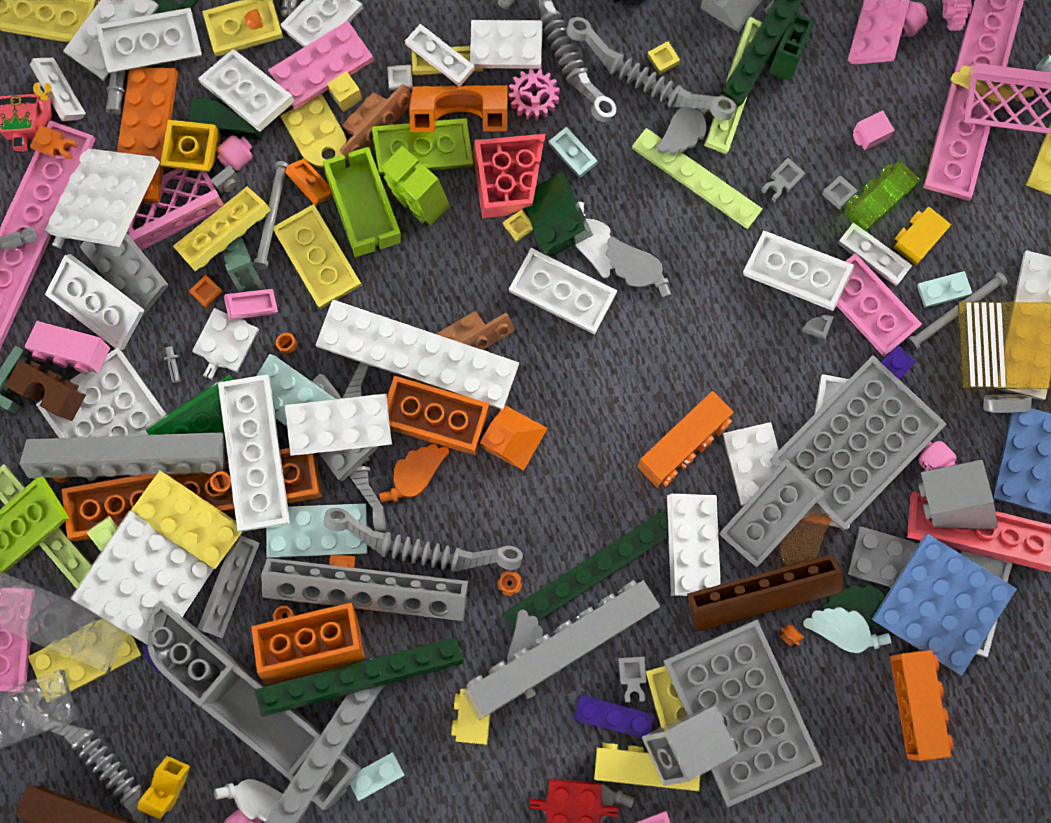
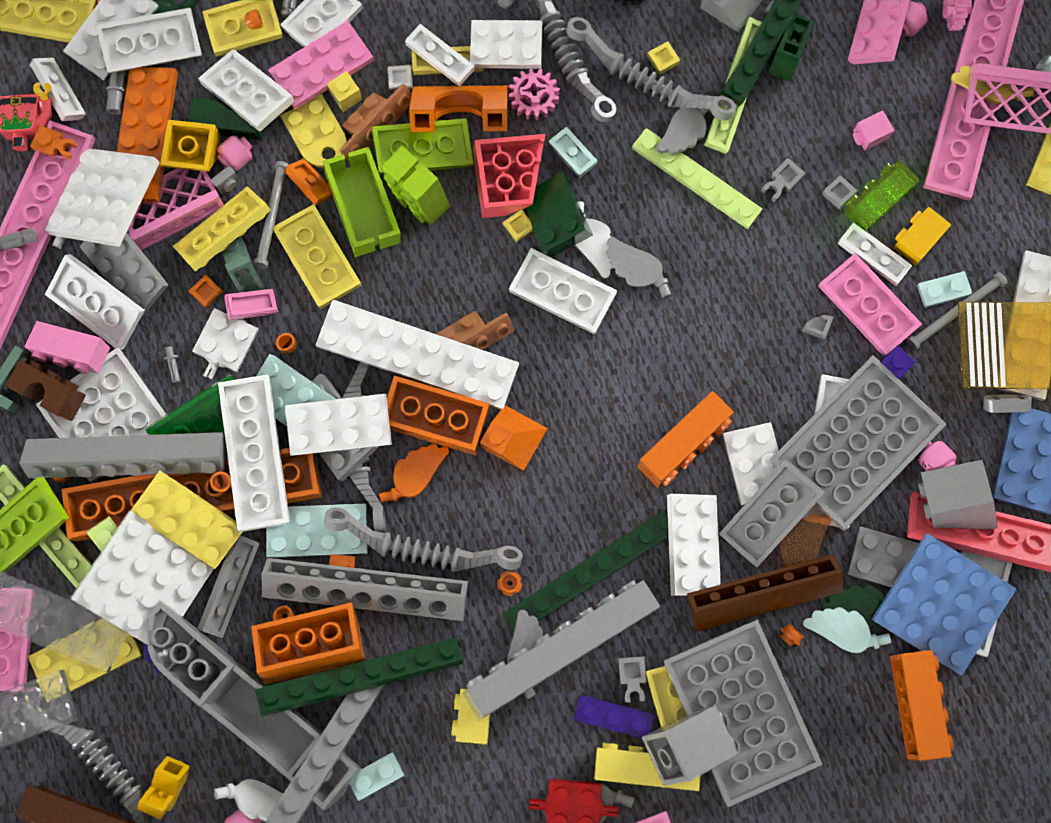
white plate [743,231,854,311] -> none

